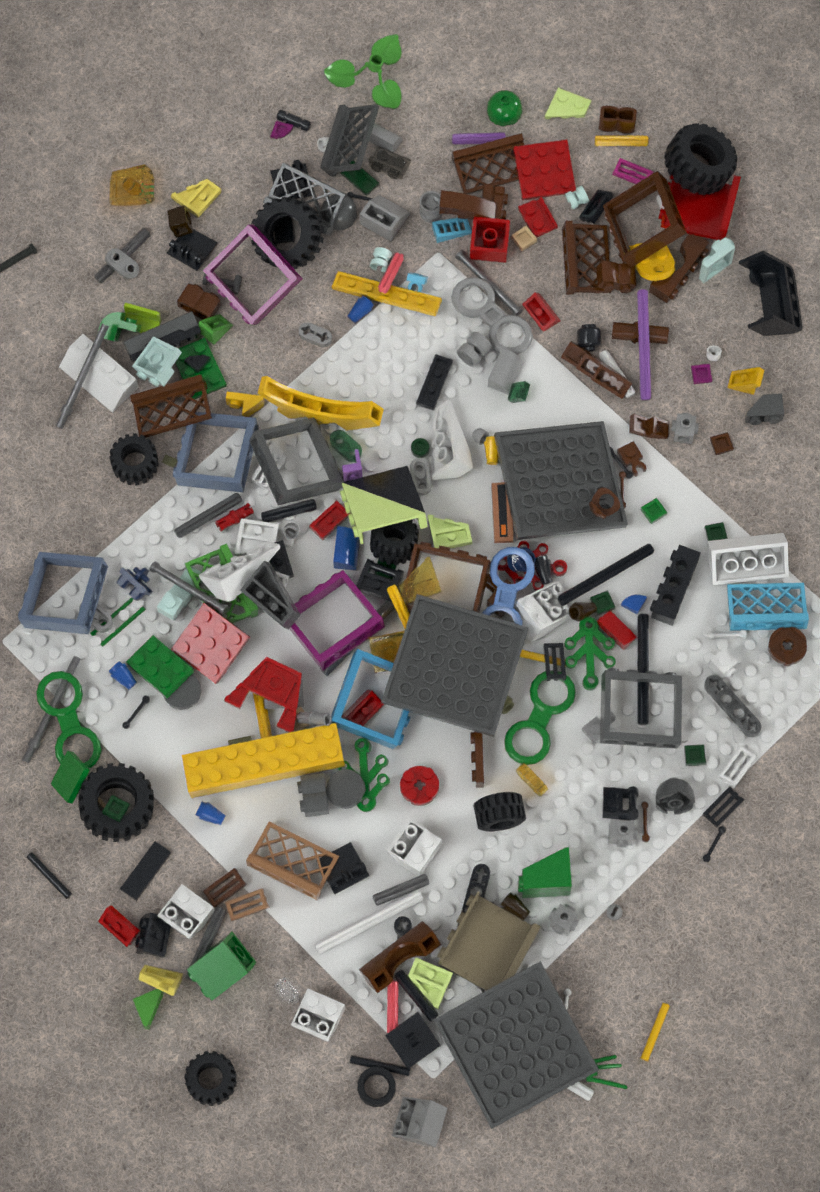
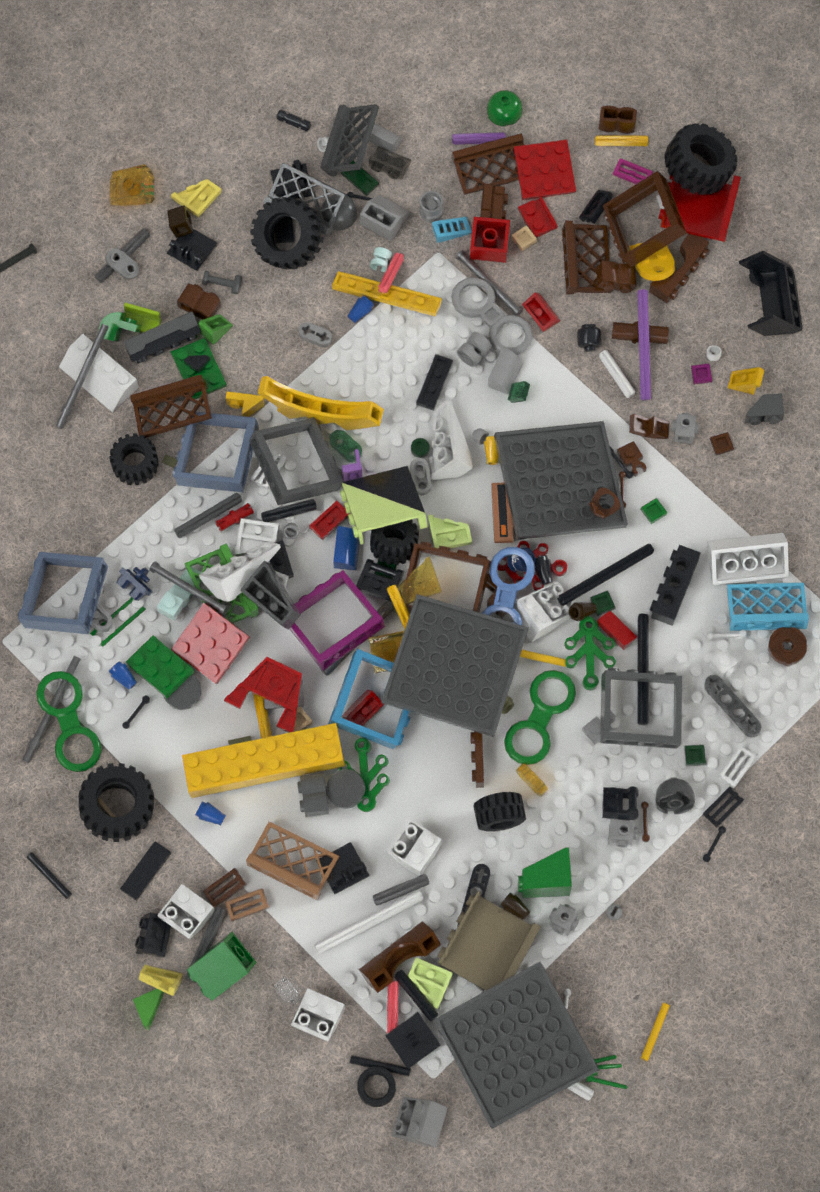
green tile [51,751,90,804] -> none
red plate [98,905,140,947] -> none
dark green tile [102,795,130,822] -> none
light aqua plate [132,337,182,387] -> none
black tyre [184,1051,237,1106] -> none
window [203,224,303,325] -> none
magenta tile [270,121,293,139] -> none
light grey axle [296,711,332,726] -> none
bright green plant [324,34,401,109] -> none
black bush [394,916,412,936] -> none
red plate [400,766,439,806] -> none
medium azure tile [406,272,428,292] -> none
reddish brown slope [439,190,496,220] -> none
black tile [543,643,566,681] -> none
yellowish green wing [545,88,591,119] -> none
reddish brown slope [561,341,632,399] -> none
light aqua wheel [565,185,589,210] -> none
blue tile [621,594,647,615] -> none
light aqua plate [699,237,735,284] -> none
dark green tile [704,522,728,541] -> none

